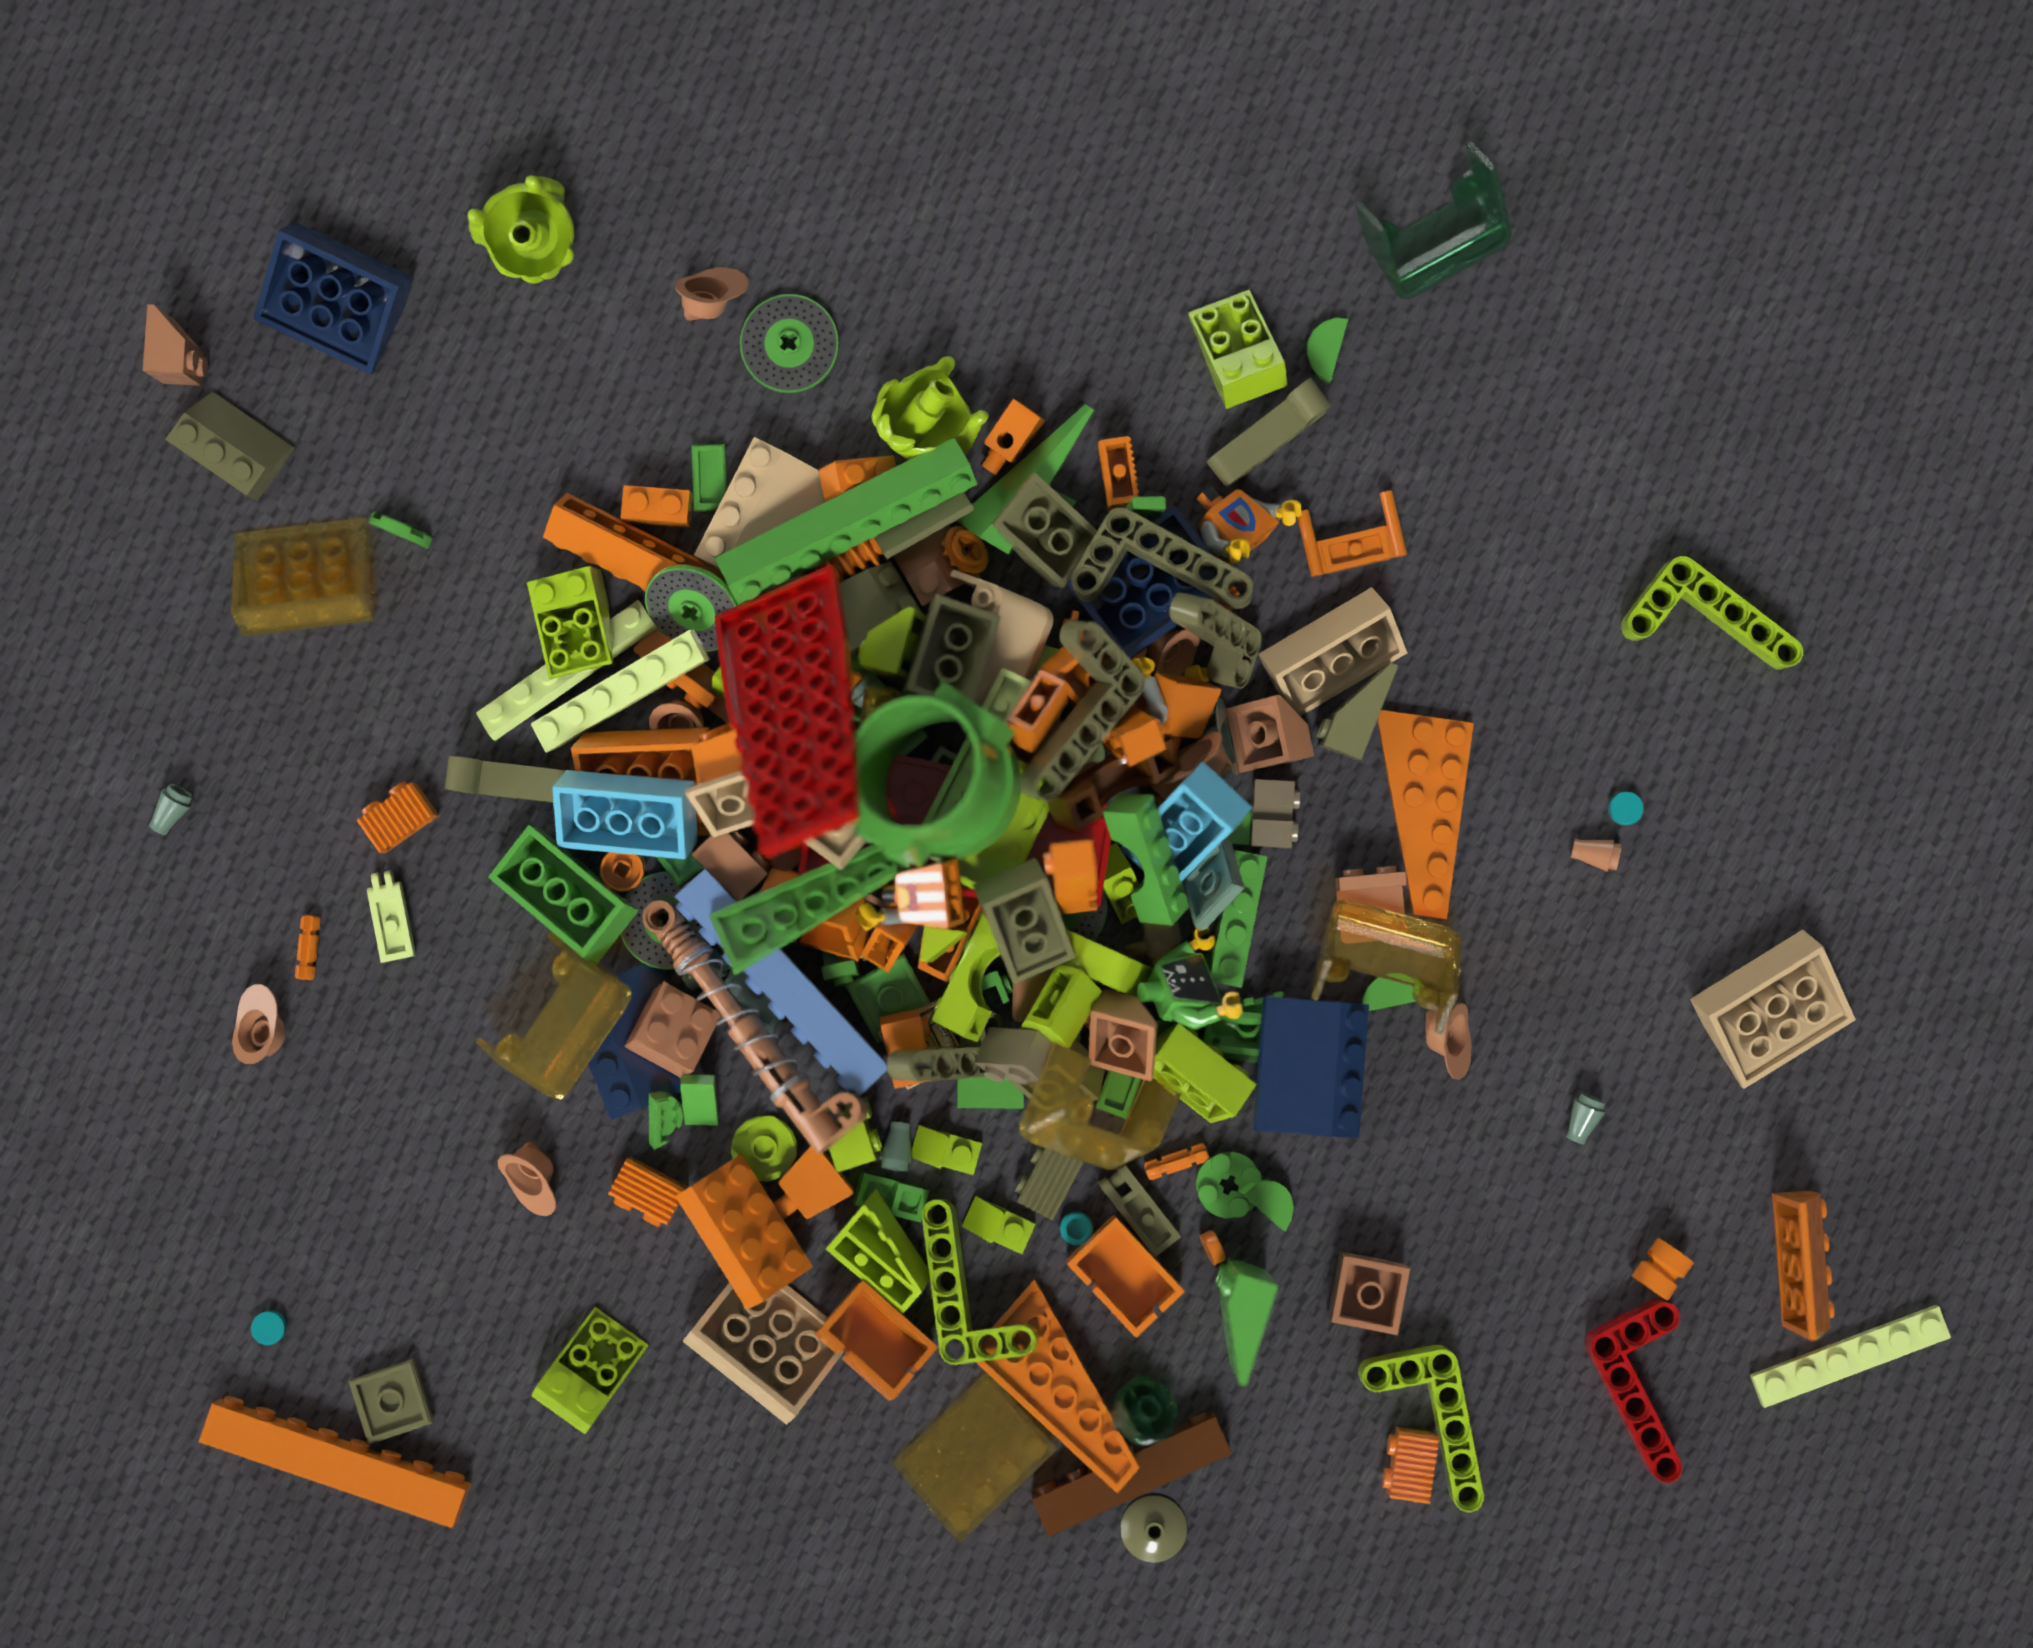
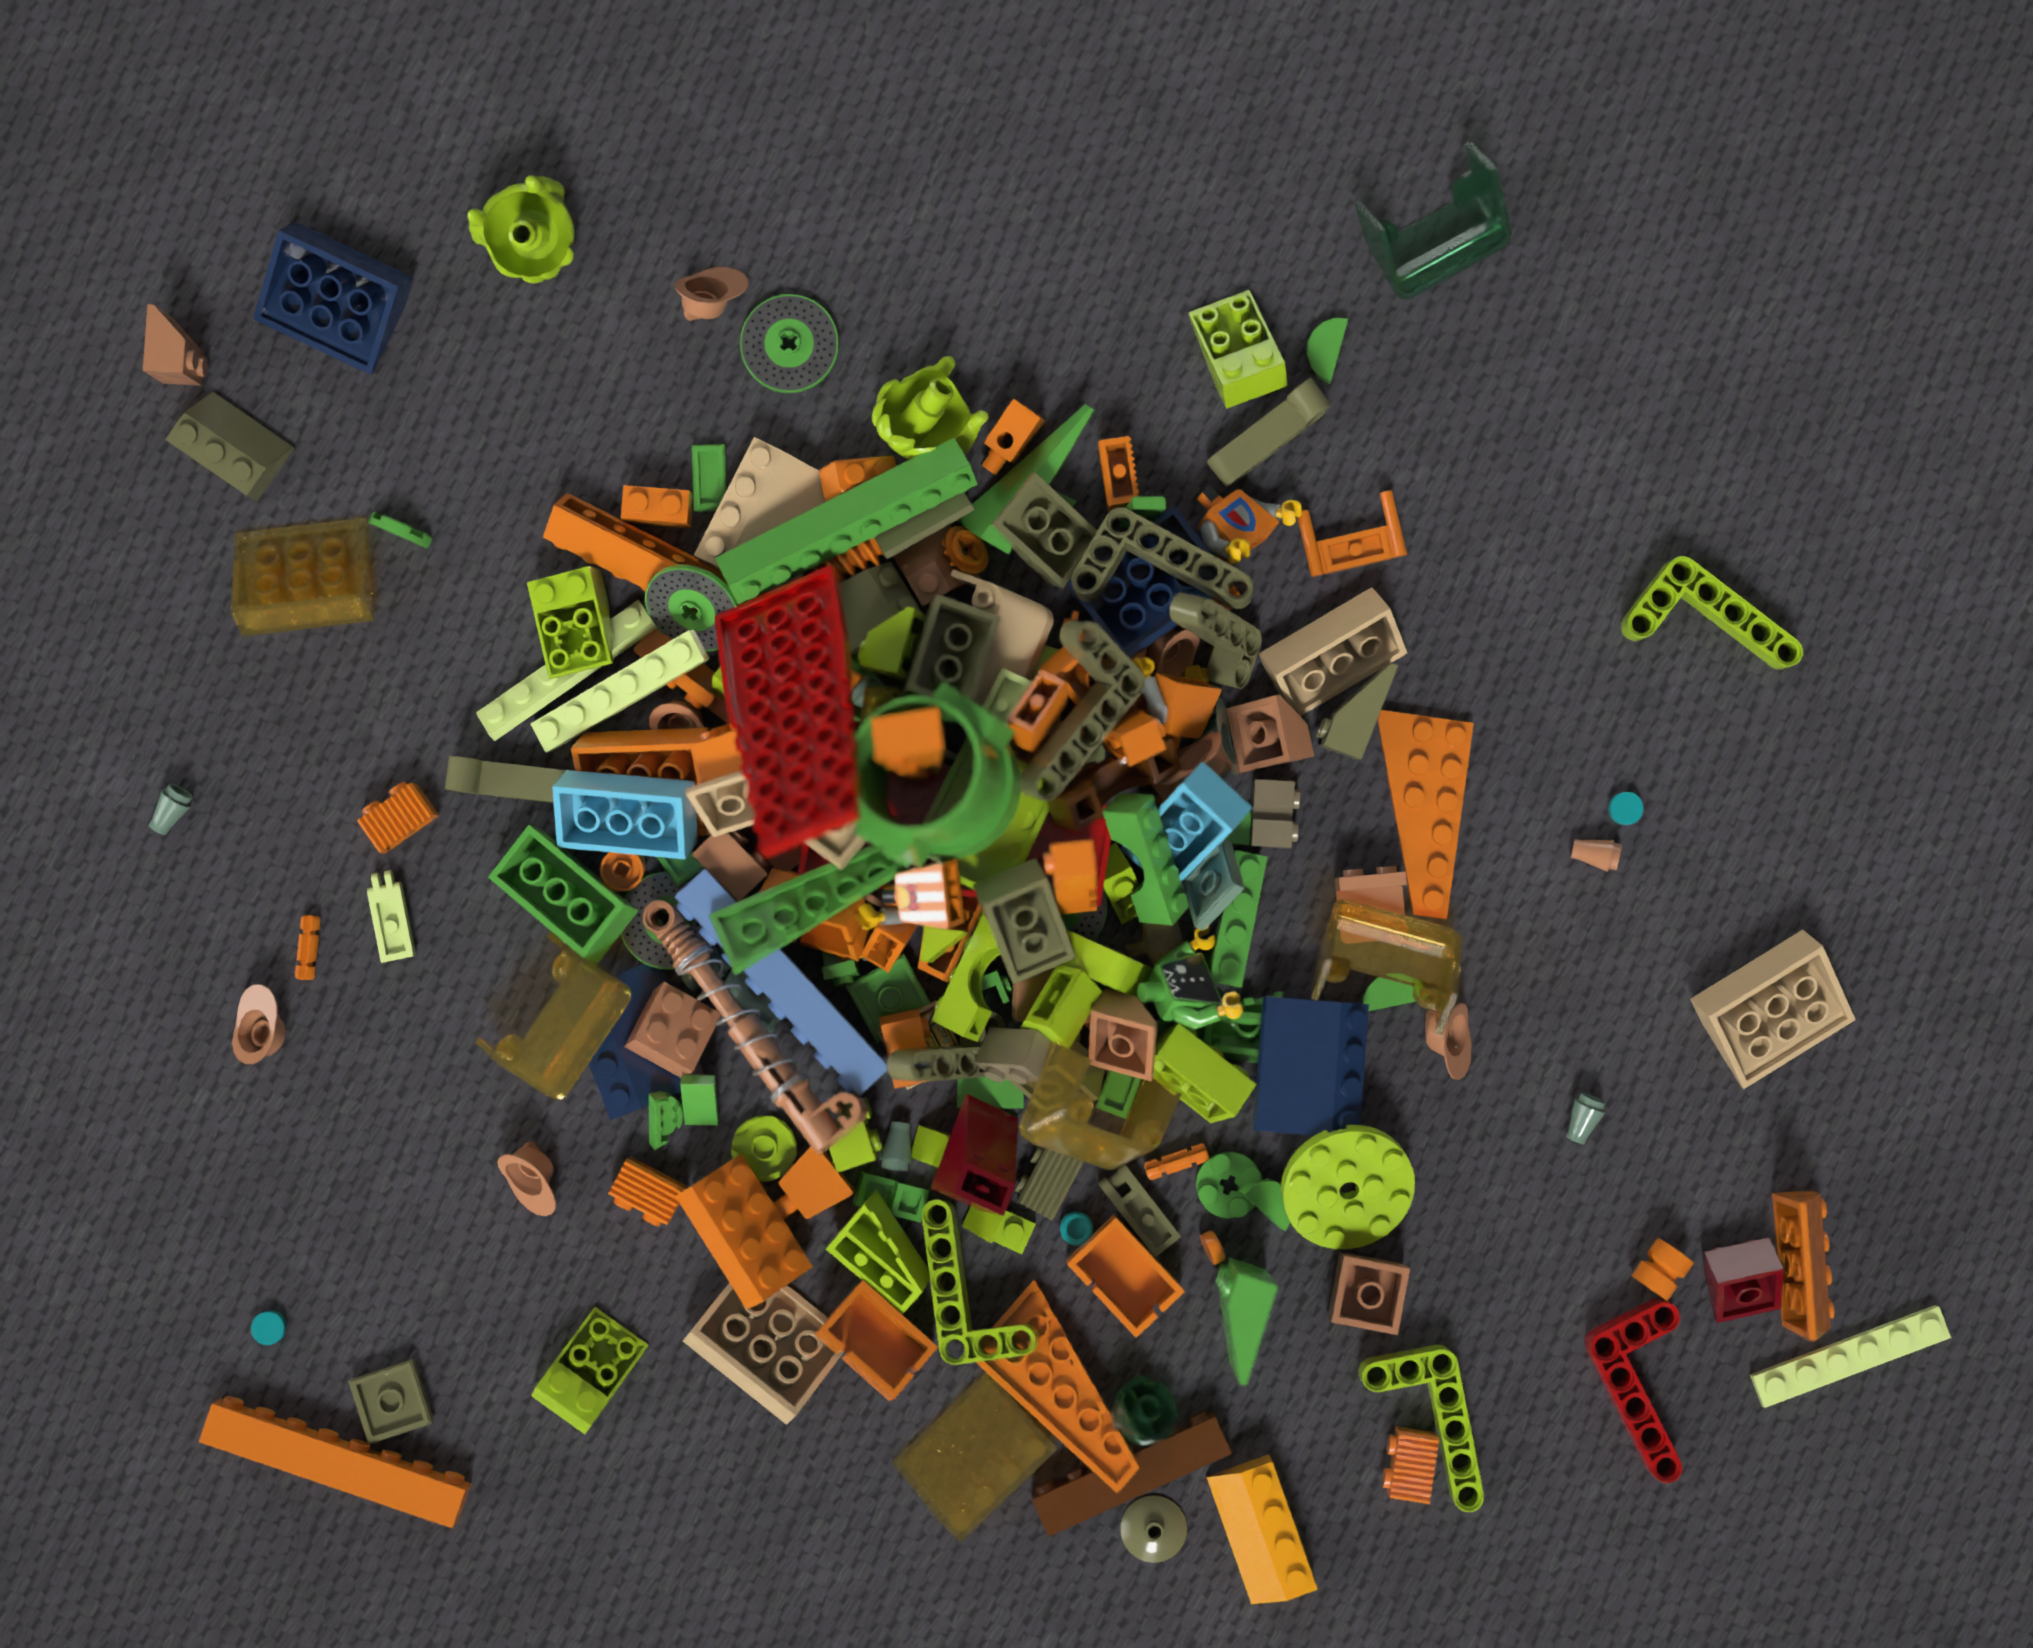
none -> orange wedge [871,708,943,782]
none -> dark red slope [931,1094,1018,1216]
none -> light orange slope [1206,1454,1318,1604]
none -> lime plate [1281,1125,1415,1249]
none -> dark red slope [1704,1238,1783,1323]

